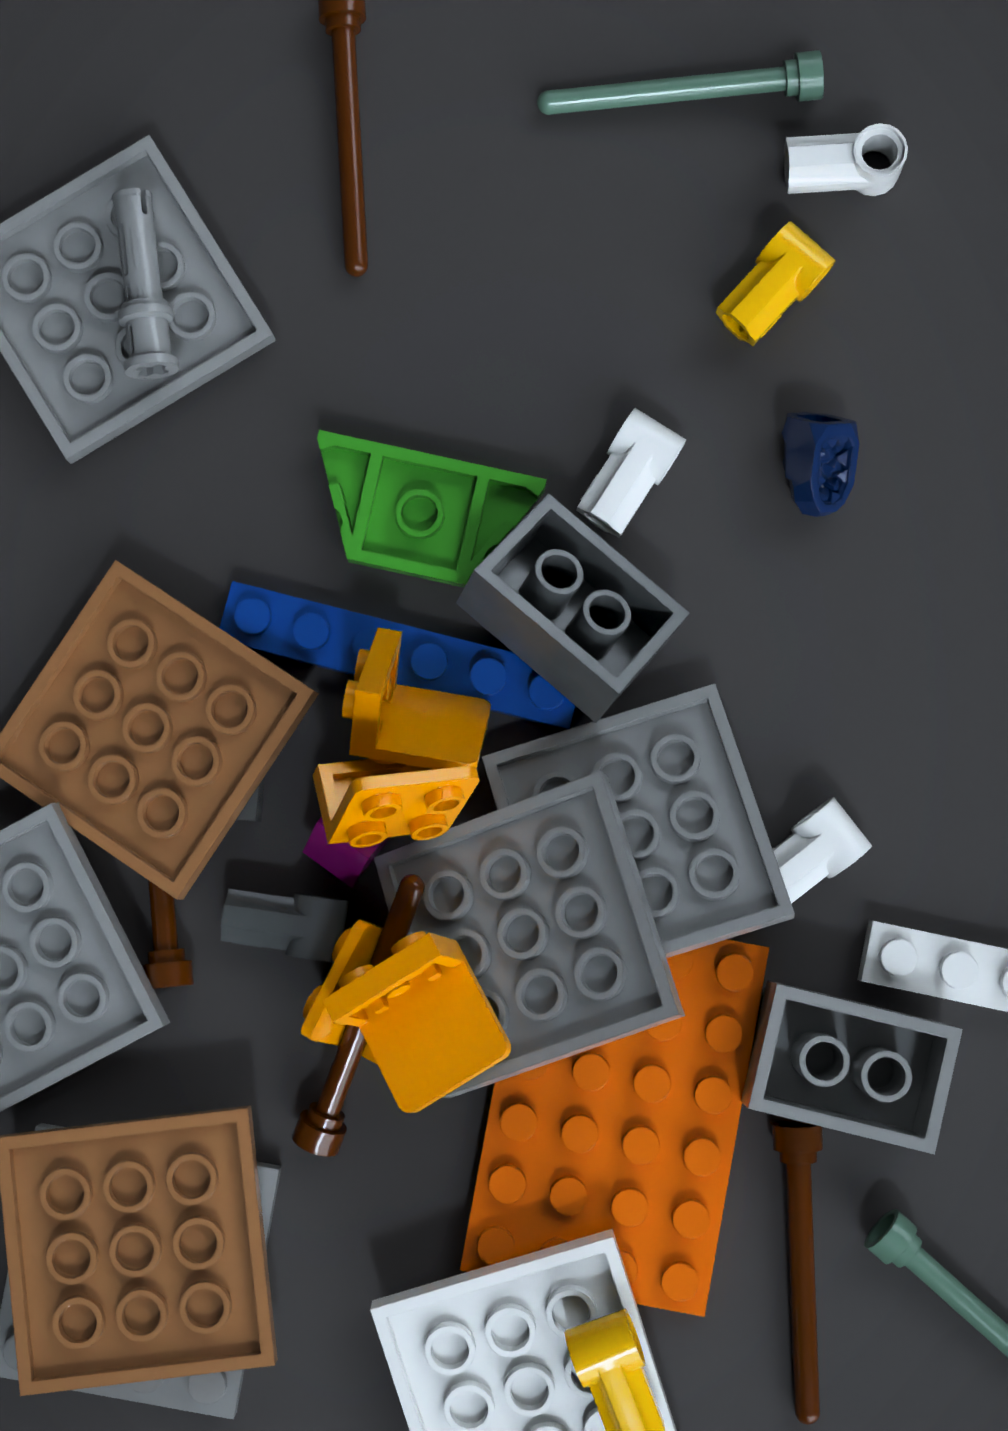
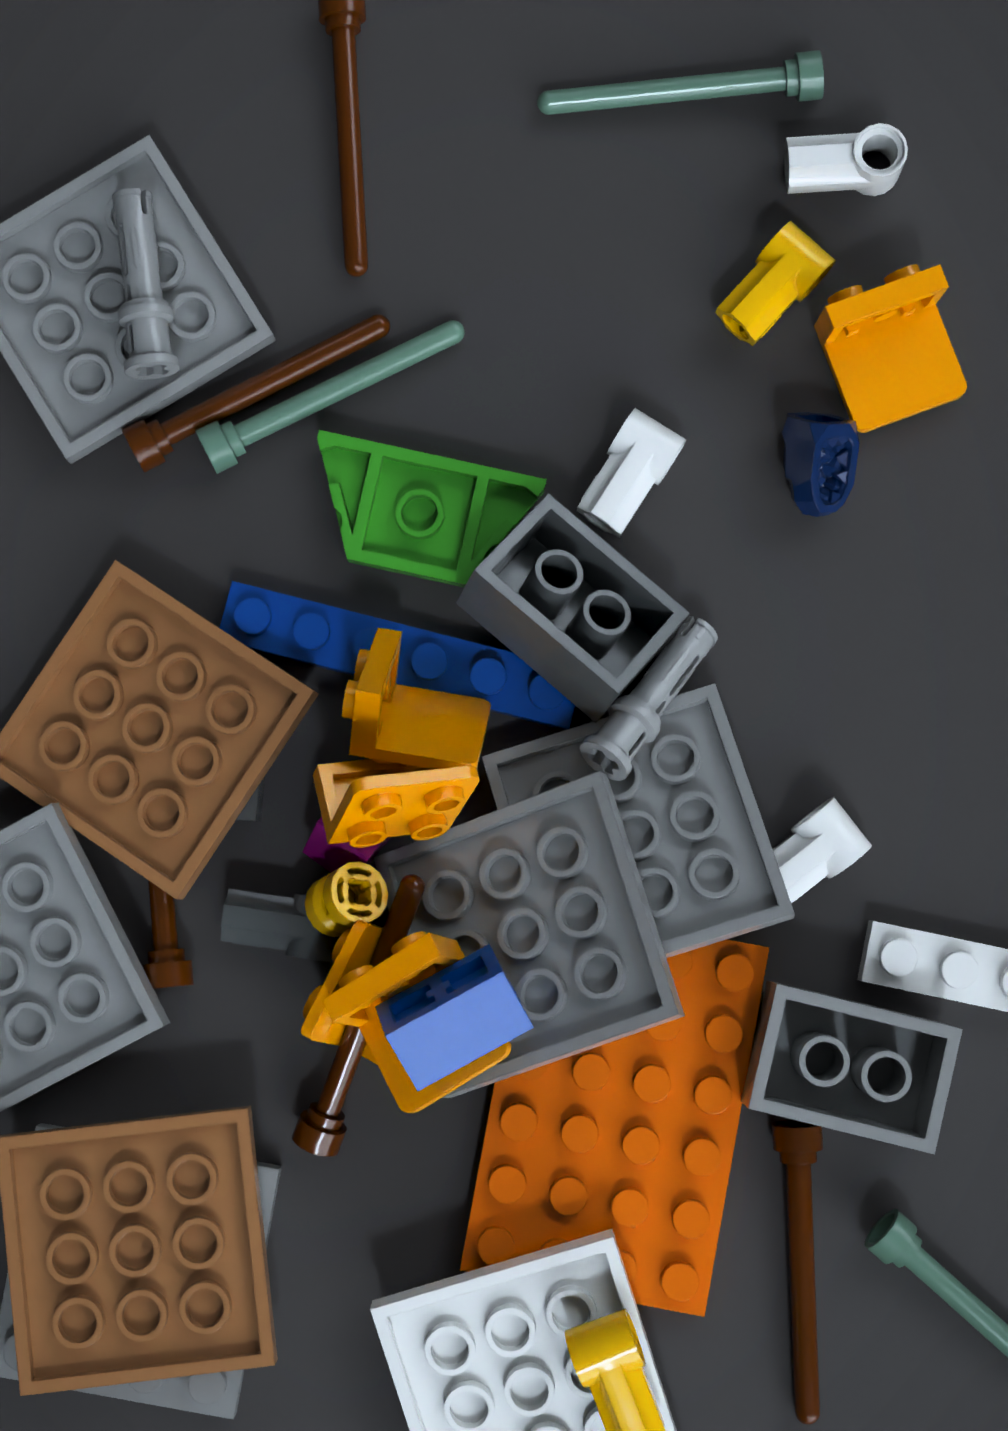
none -> reddish brown piece [121,314,390,473]
none -> sand green piece [195,320,465,474]
none -> yellow wheel [304,861,388,937]
none -> hinge [375,944,534,1091]
none -> light grey pin [579,616,718,781]
none -> light orange bracket [814,264,967,433]

